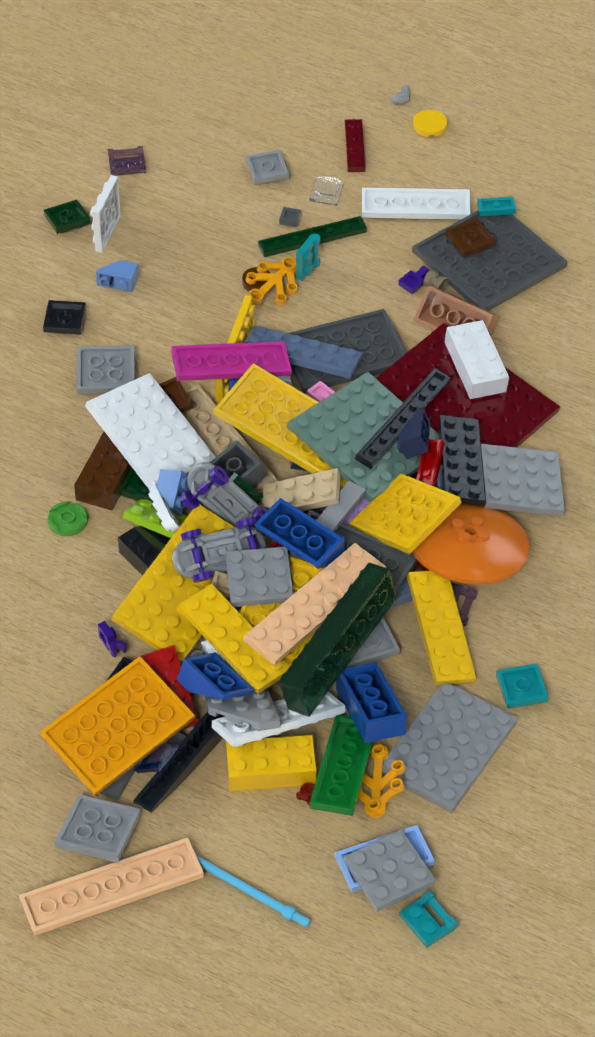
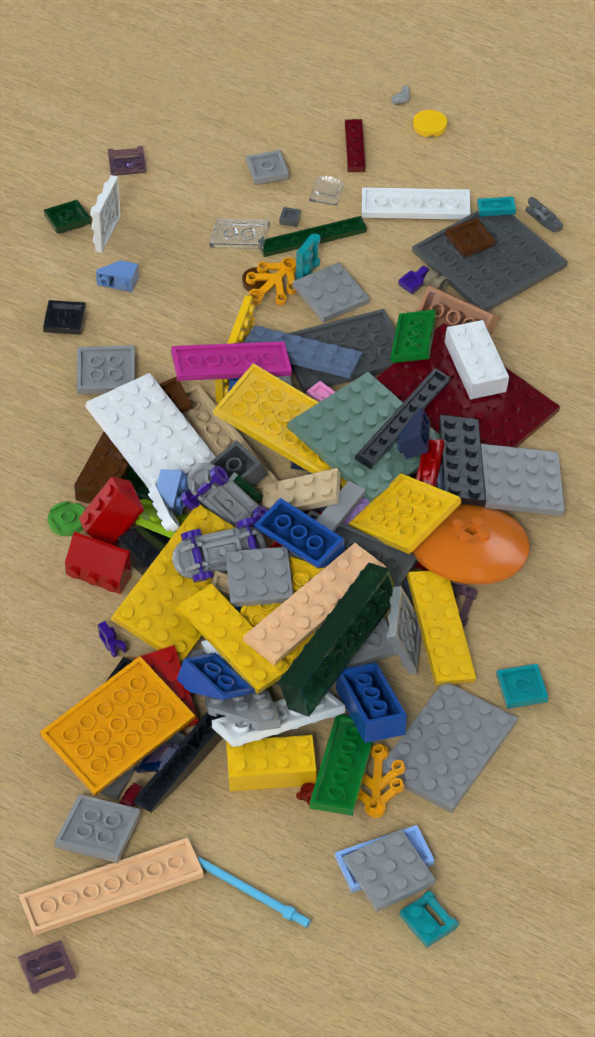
none -> plate [18,940,76,995]
none -> red slope [65,532,132,594]
none -> red slope [79,477,144,546]
none -> dark red plate [118,782,142,807]
none -> clear tile [209,218,270,249]
none -> light grey plate [292,263,370,322]
none -> light grey plate [386,586,421,674]
none -> green tile [390,309,437,363]
none -> dark grey hinge [525,197,563,233]

